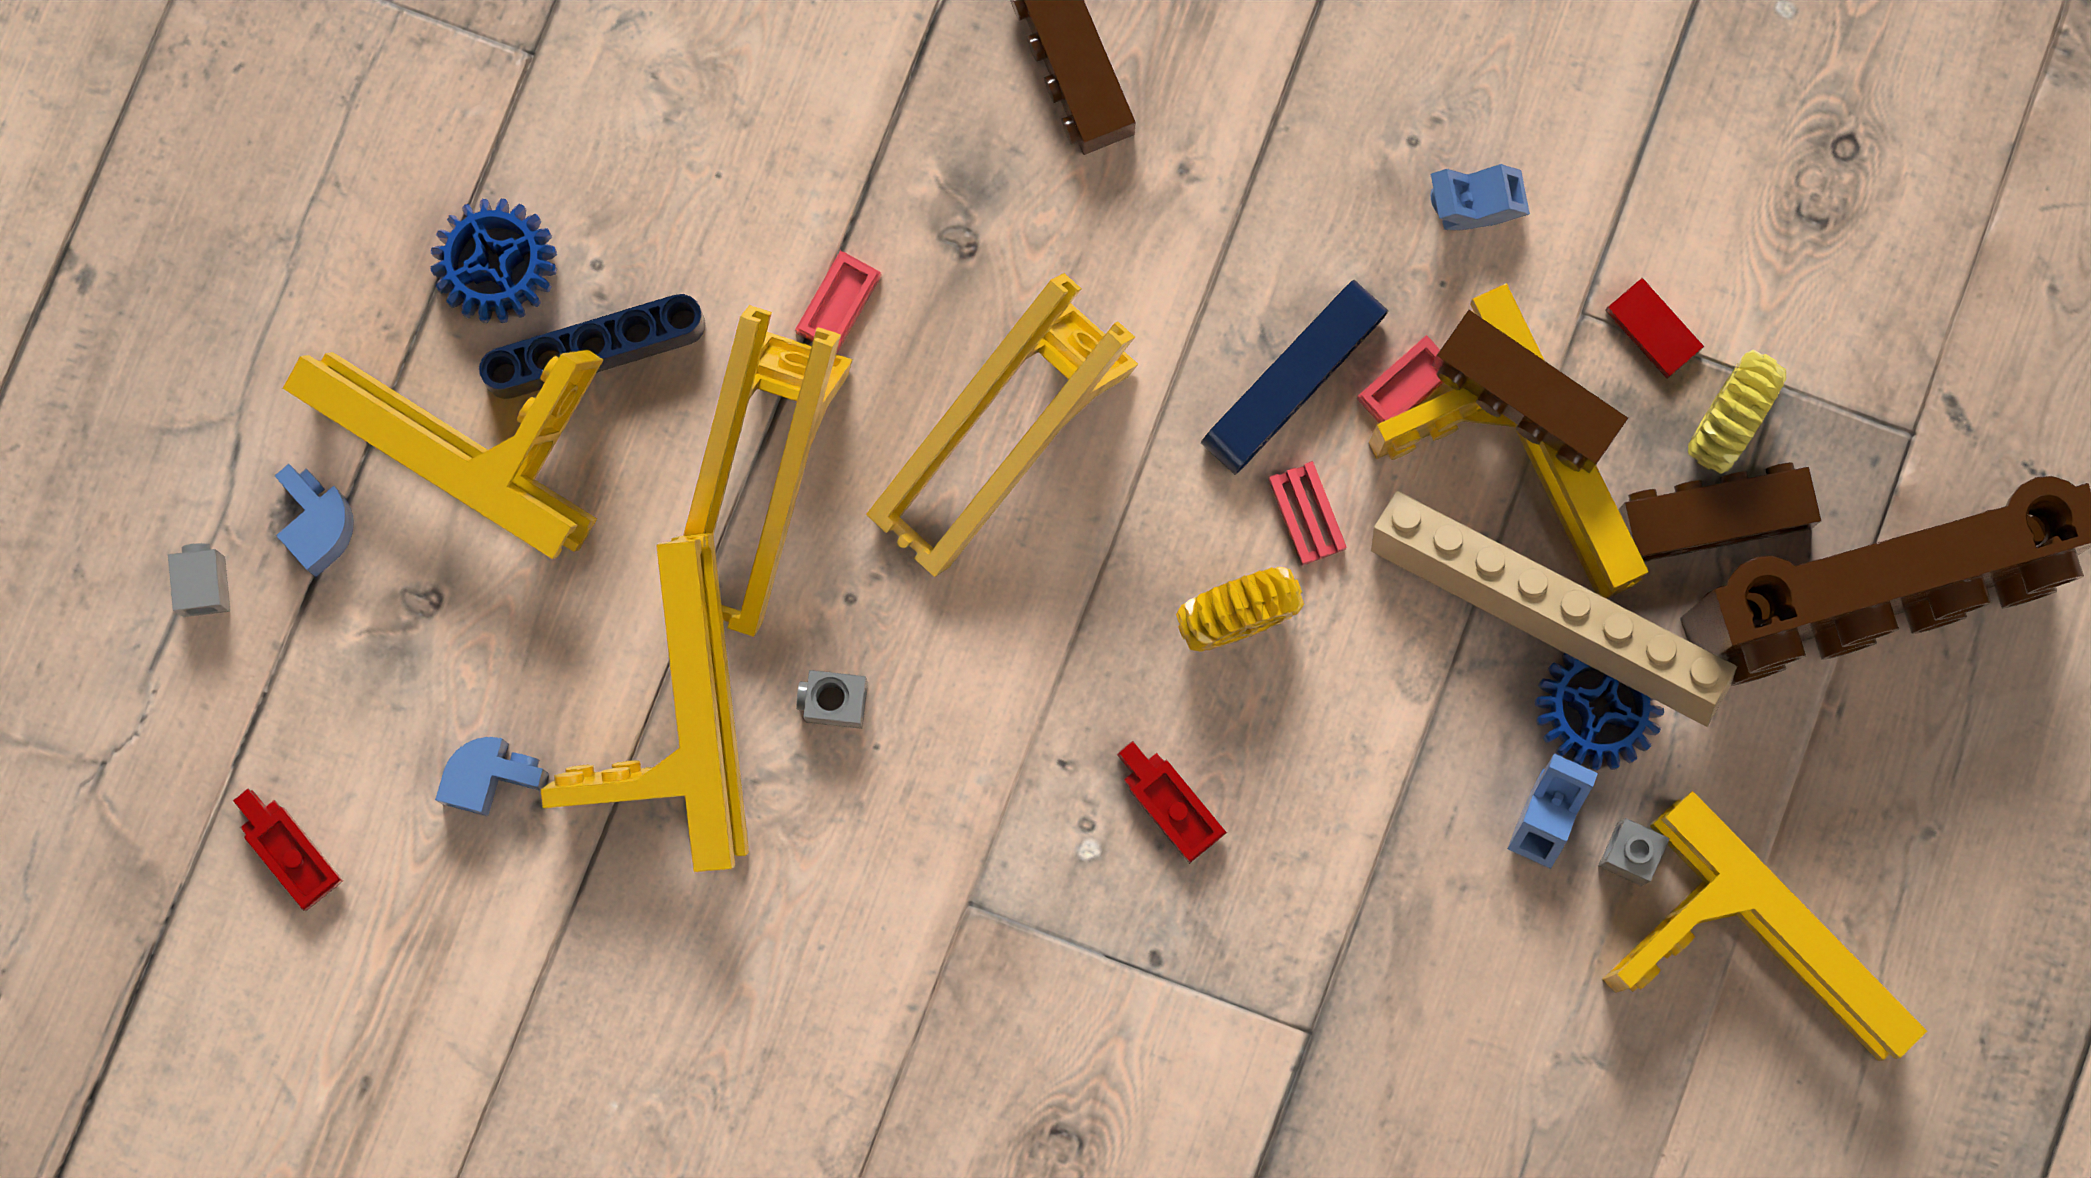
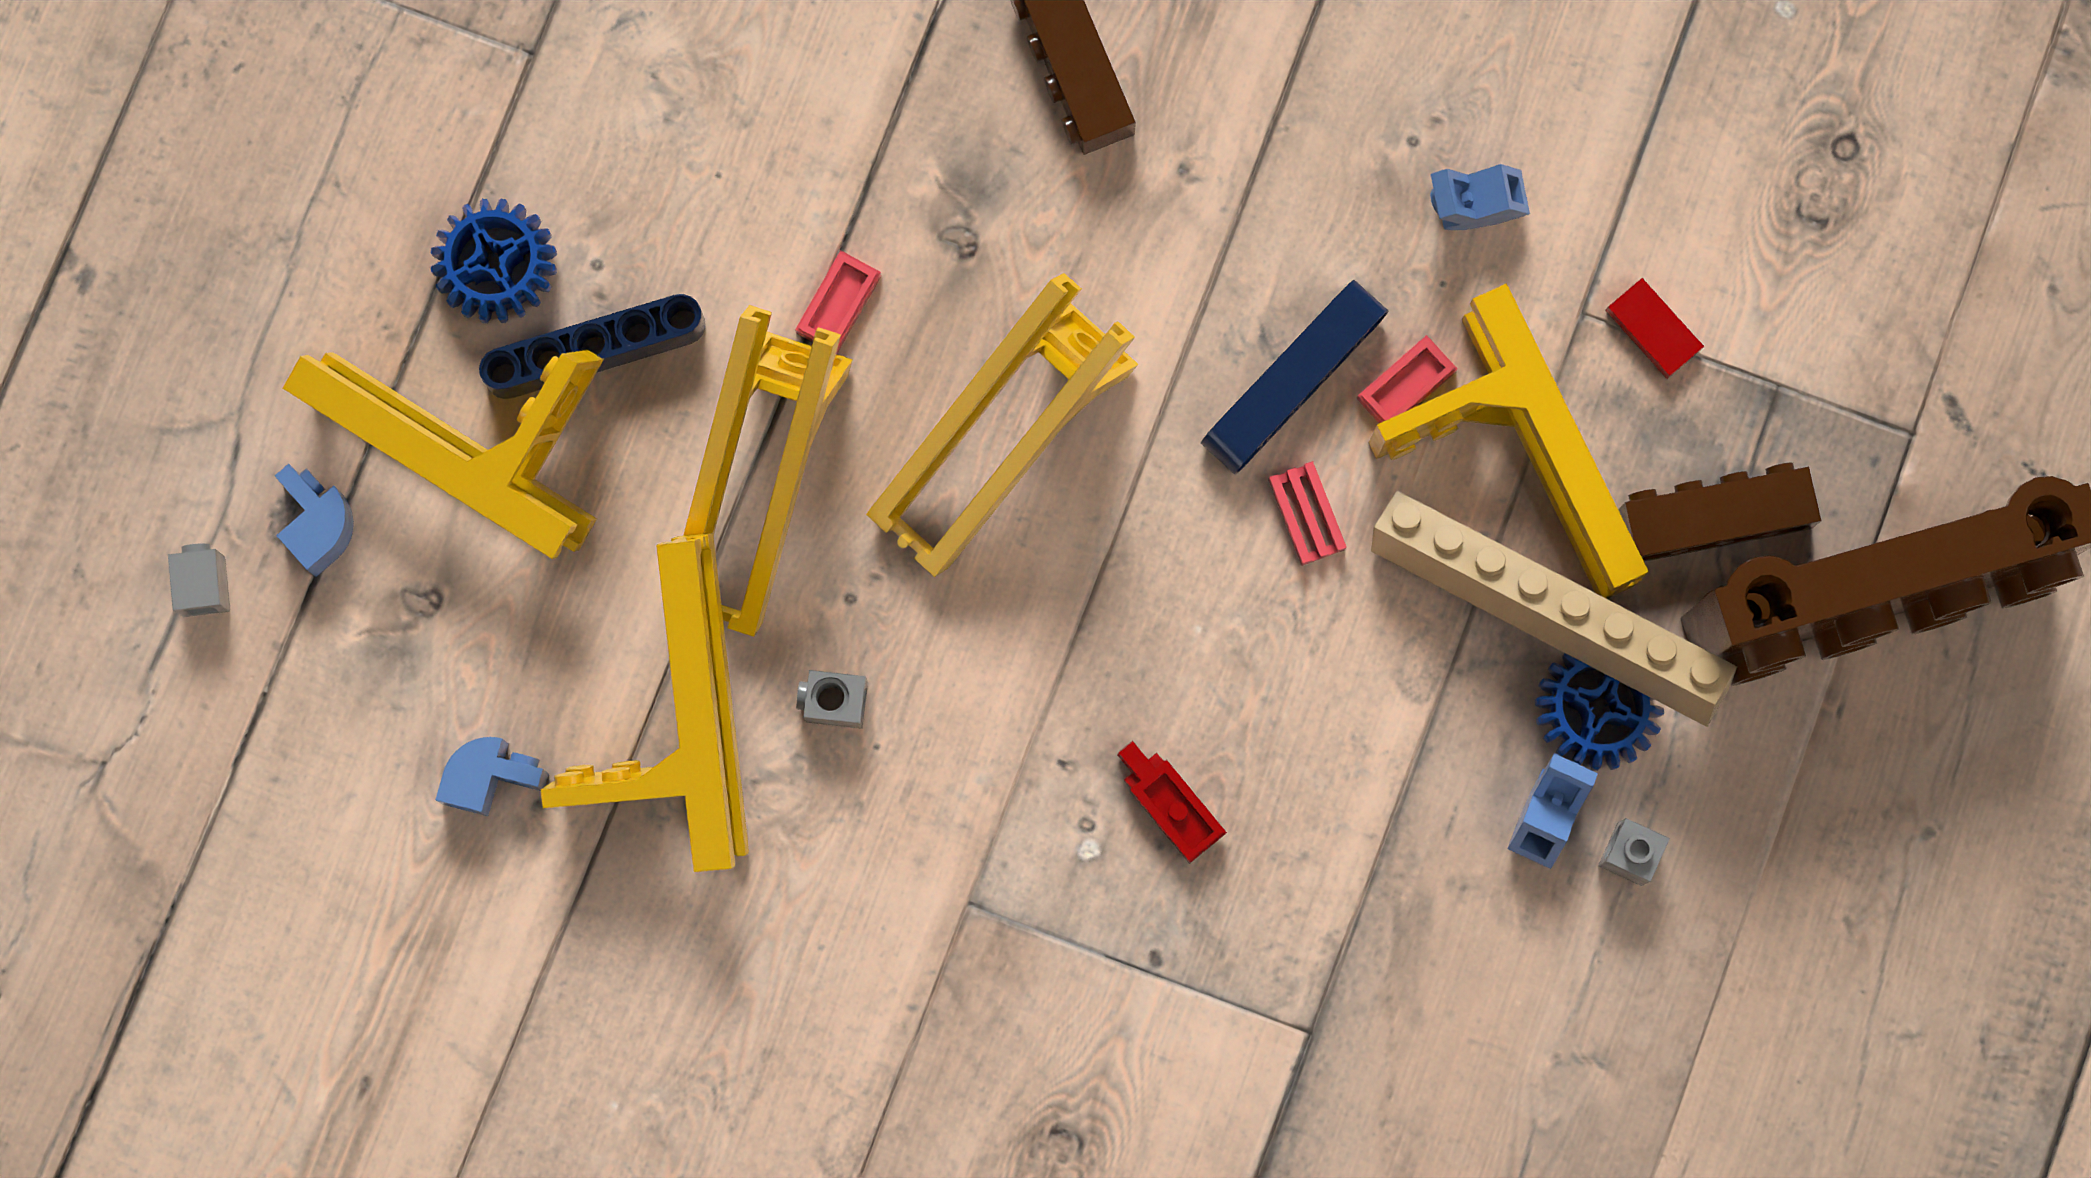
red hinge [233,788,344,911] -> none
yellow gear [1176,566,1304,652] -> none
reddish brown brick [1431,310,1628,473] -> none
yellow piece [1602,791,1927,1061] -> none
light yellow gear [1688,350,1786,474] -> none

